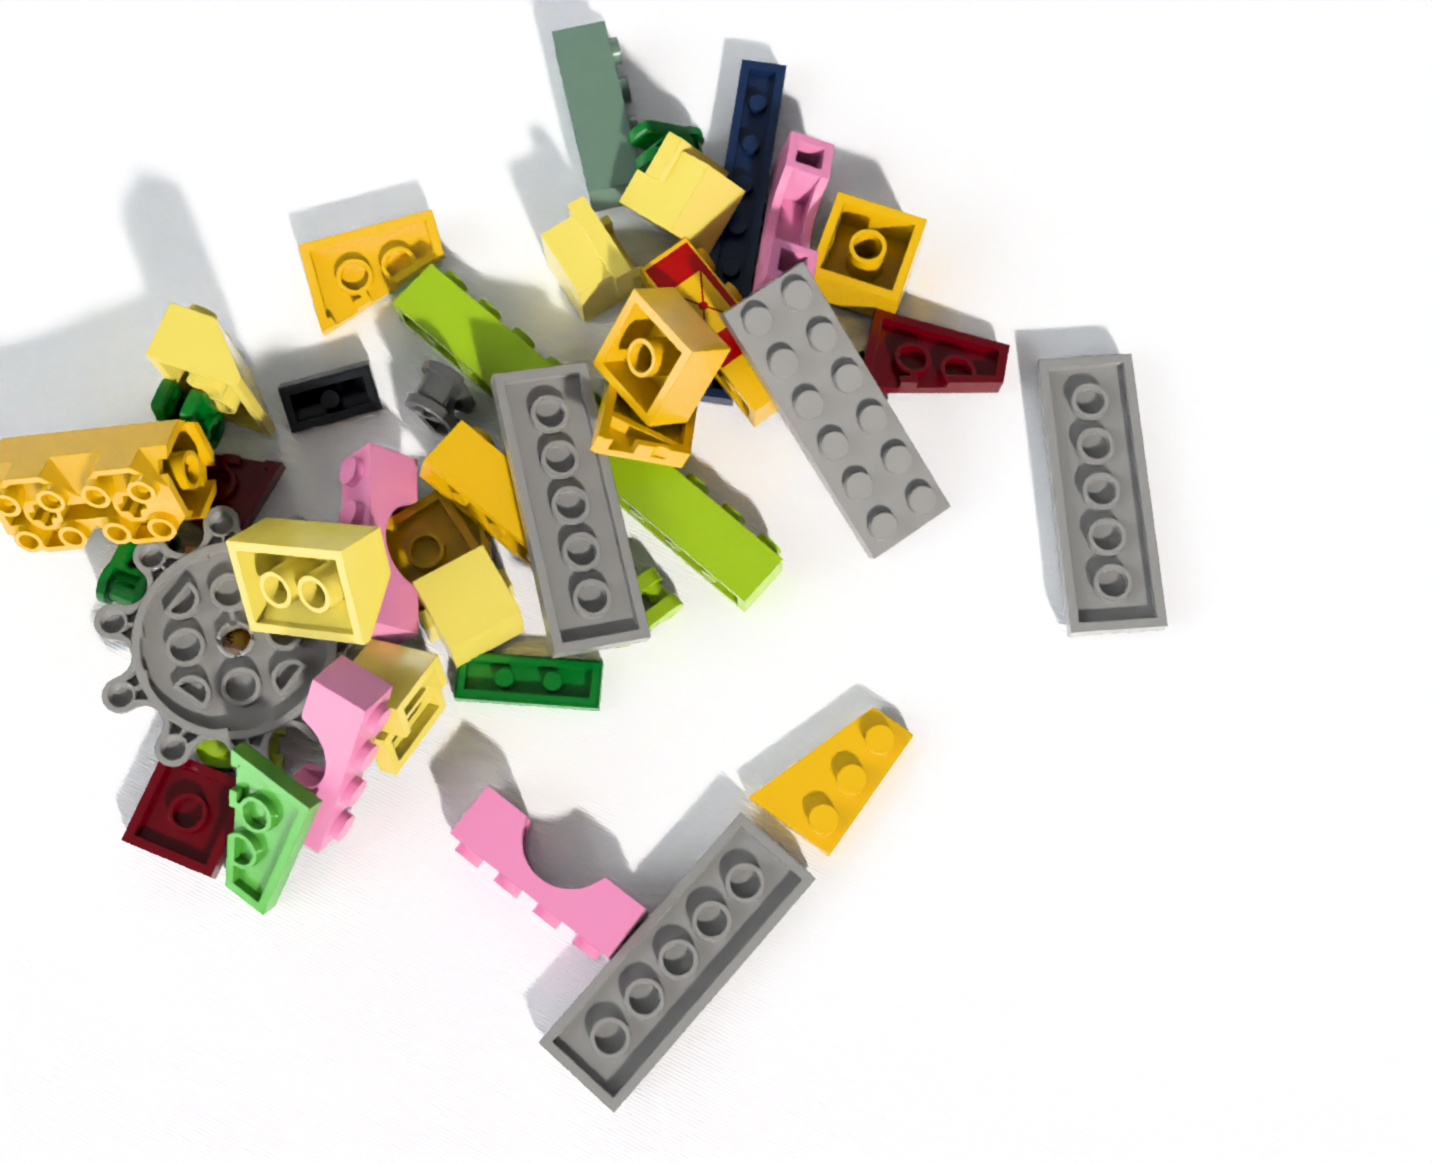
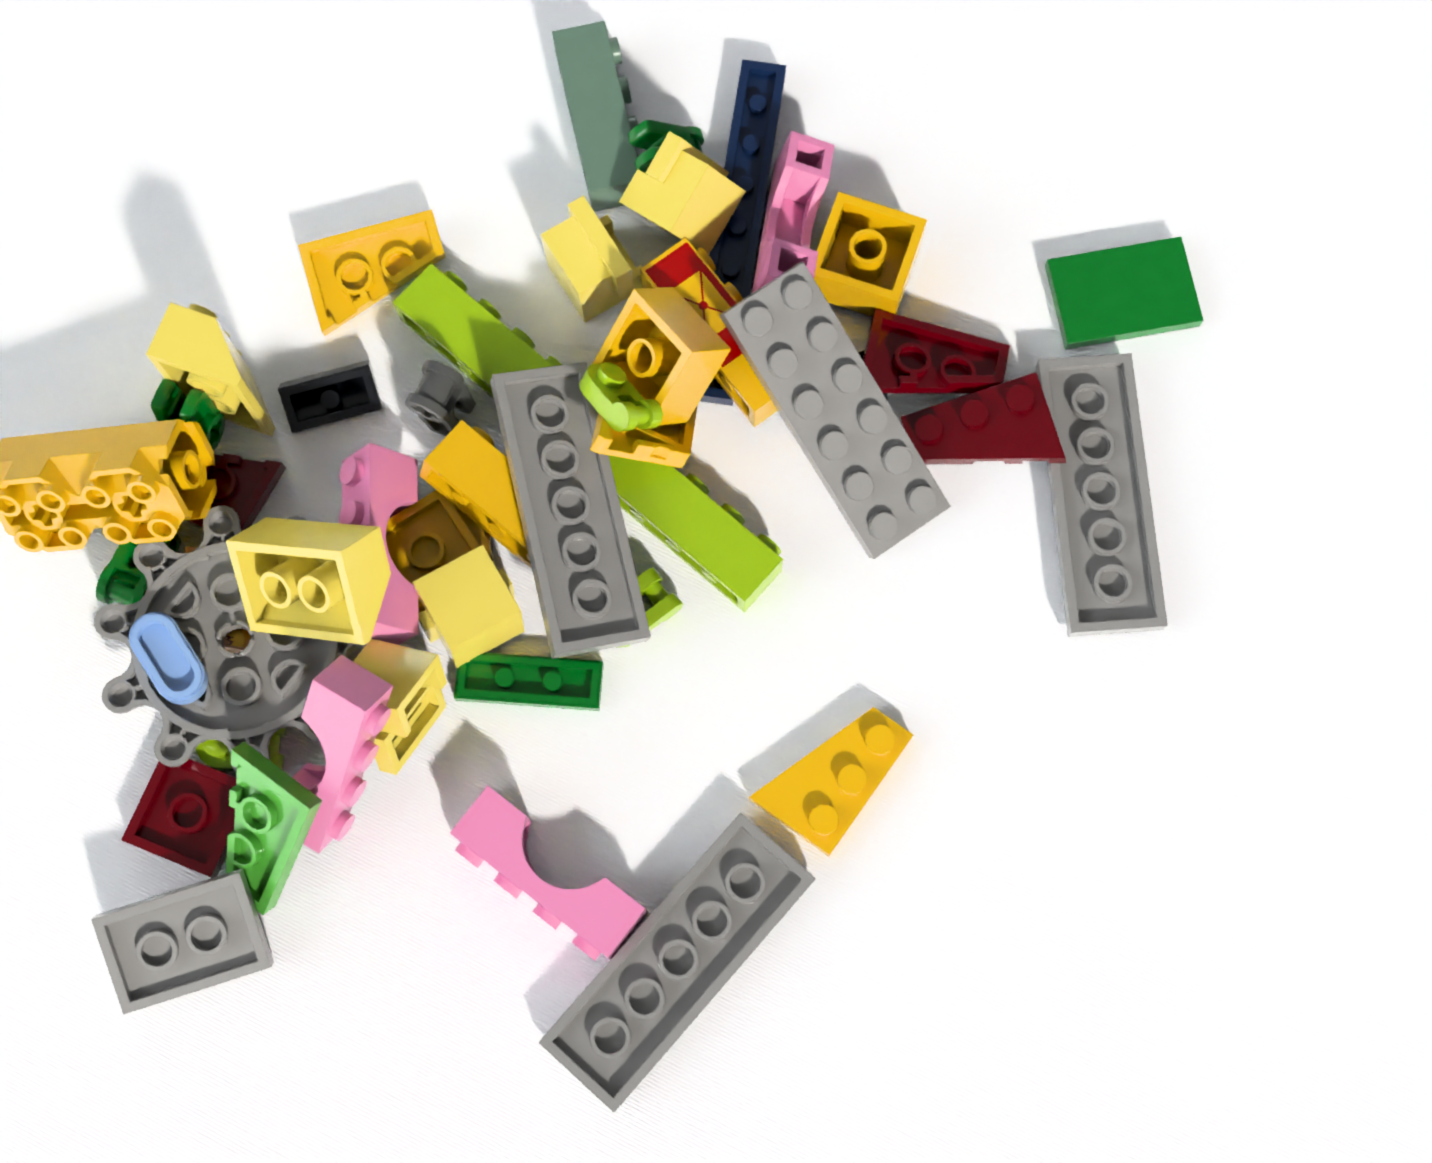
none -> light grey plate [91,868,274,1015]
none -> light blue tile [129,612,208,705]
none -> lime plate [579,362,663,432]
none -> dark red wing [901,372,1066,465]
none -> green tile [1045,236,1204,350]

